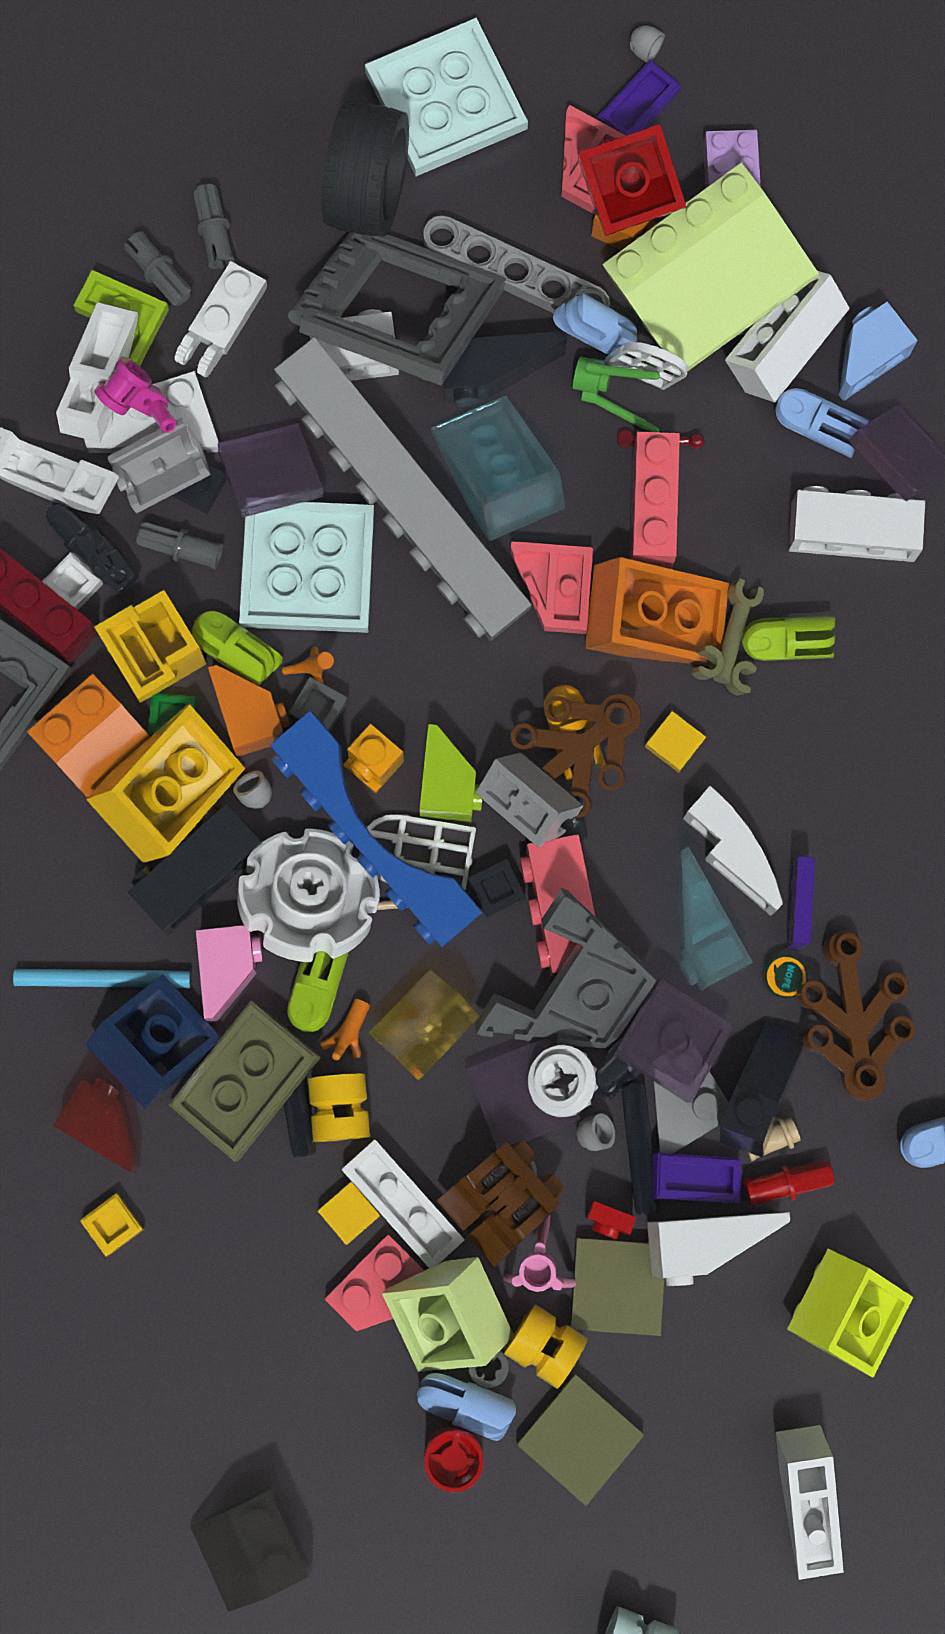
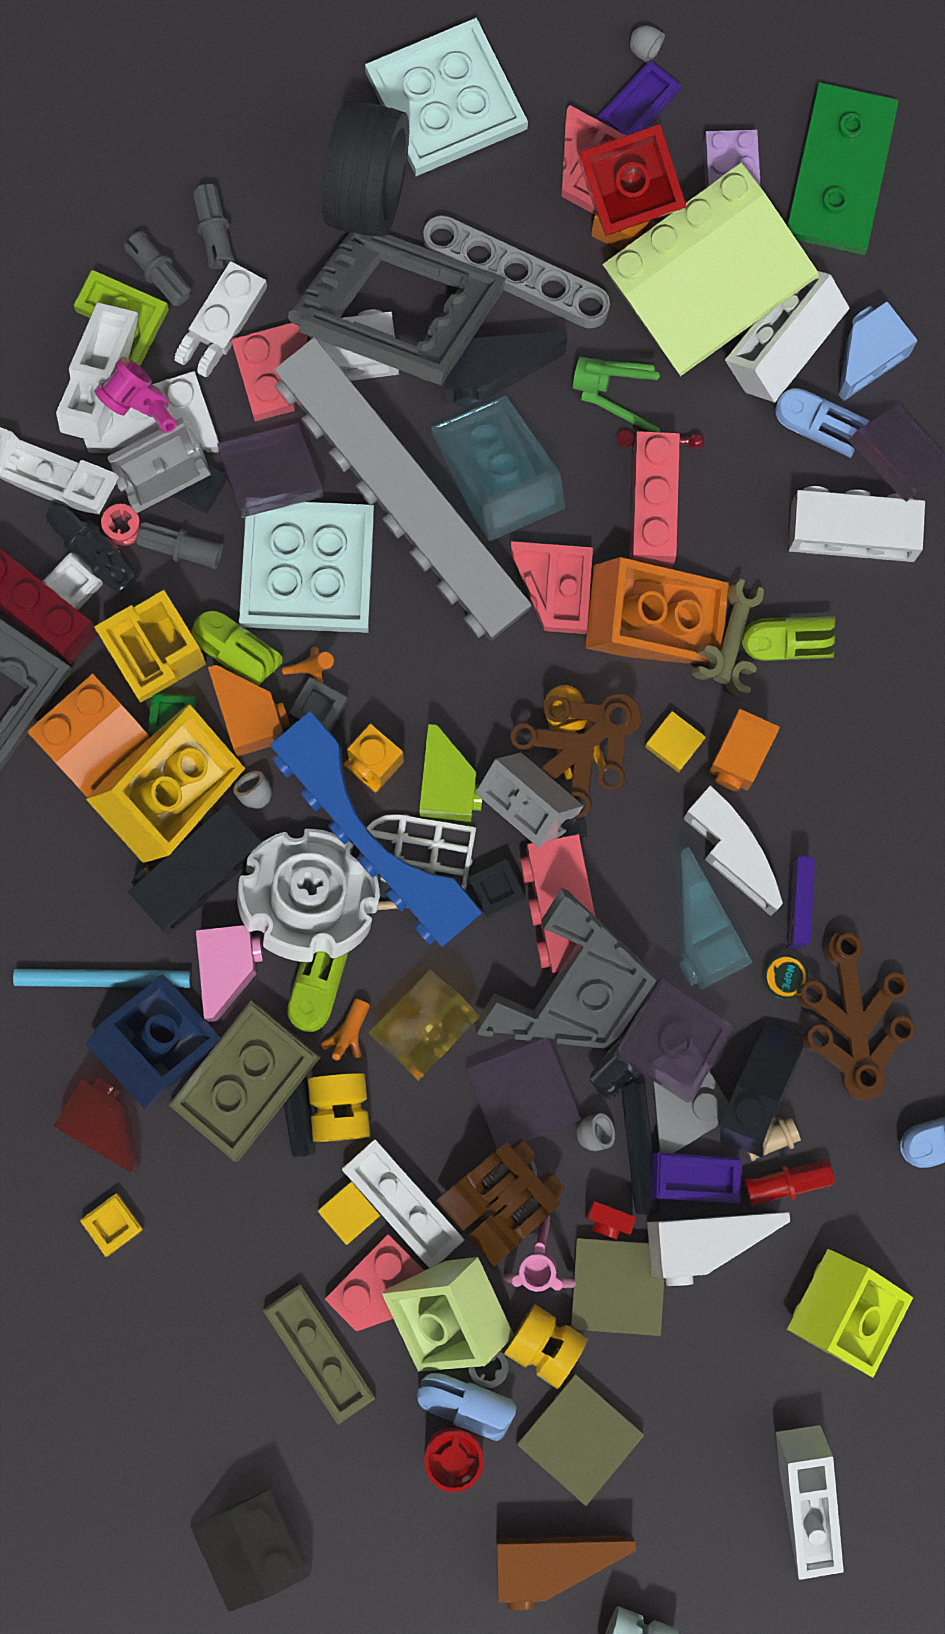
white gear [528,1045,598,1117] -> none
light blue arm [553,293,637,355] -> none
white window [605,342,689,390] -> none
none -> coral bush [101,504,141,546]
none -> coral wing [231,323,310,421]
none -> olive tile [263,1284,376,1425]
none -> dark orange slope [496,1535,636,1610]
none -> orange slope [708,709,780,791]
none -> green plate [787,82,899,255]

